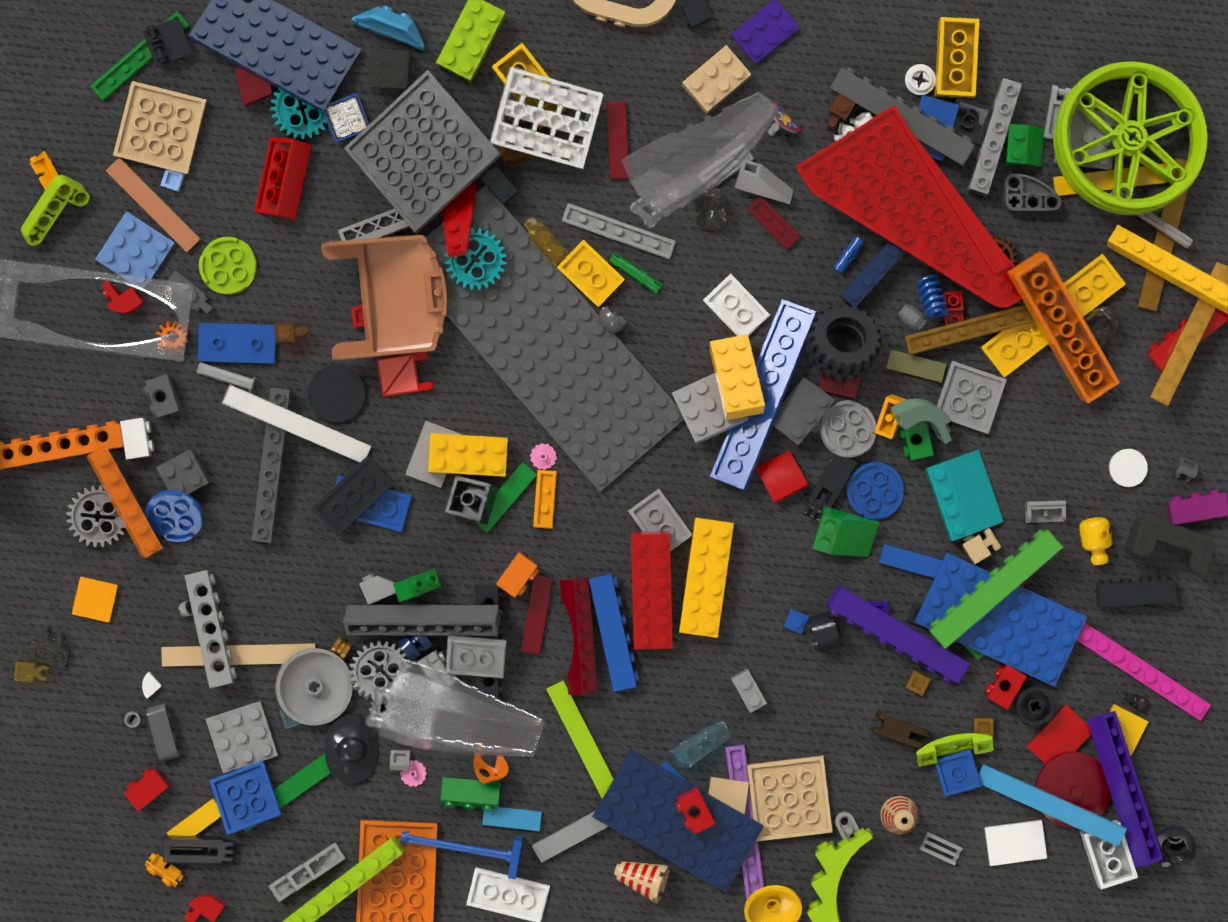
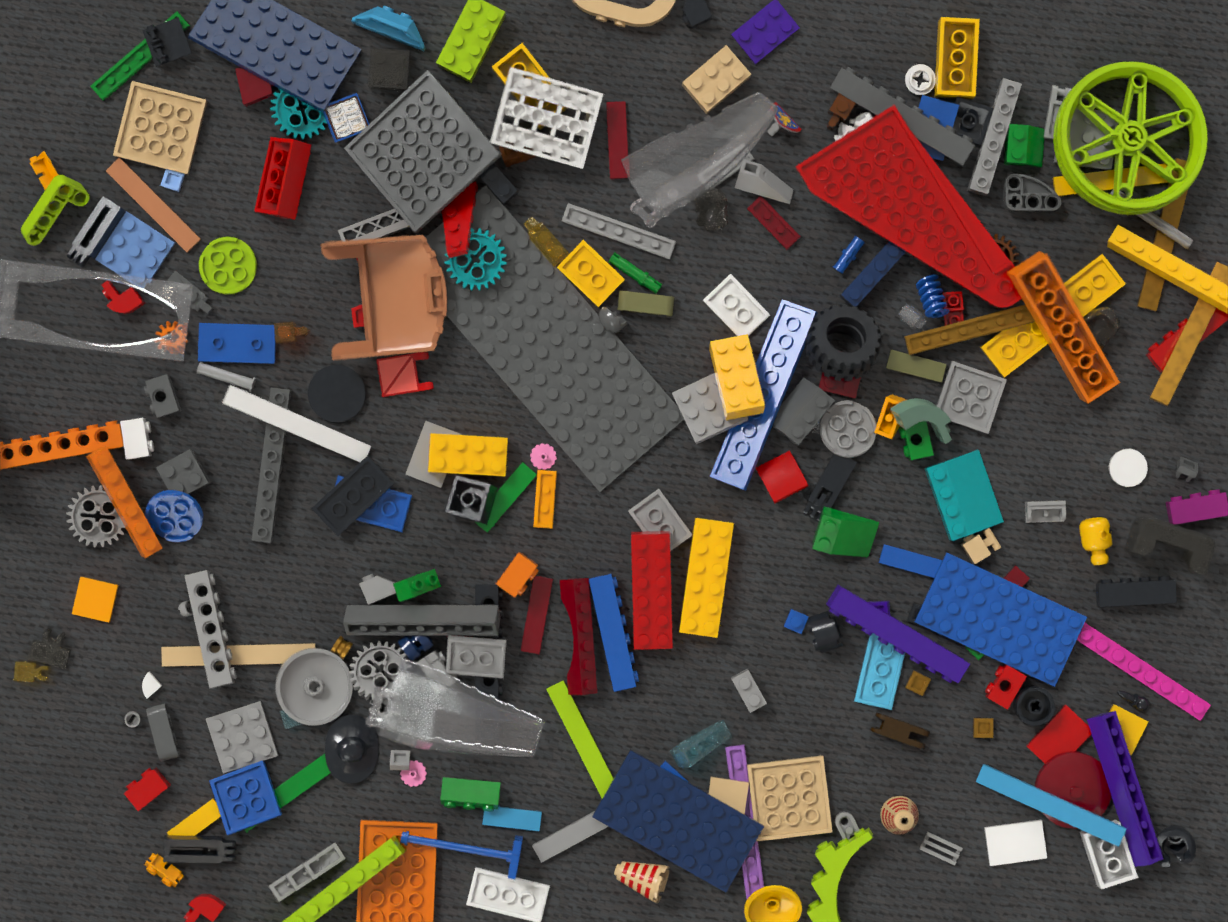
orange piece [473,742,508,784] -> none
red brick [675,787,715,834] -> none
blue tile [846,462,904,520] -> none
lime slope [916,733,994,767] -> none
bright green brick [929,529,1063,649] -> none
blue tile [935,749,982,797] -> none
none -> hinge [67,196,126,267]
none -> olive beam [617,291,675,316]
none -> medium azure tile [854,633,905,710]

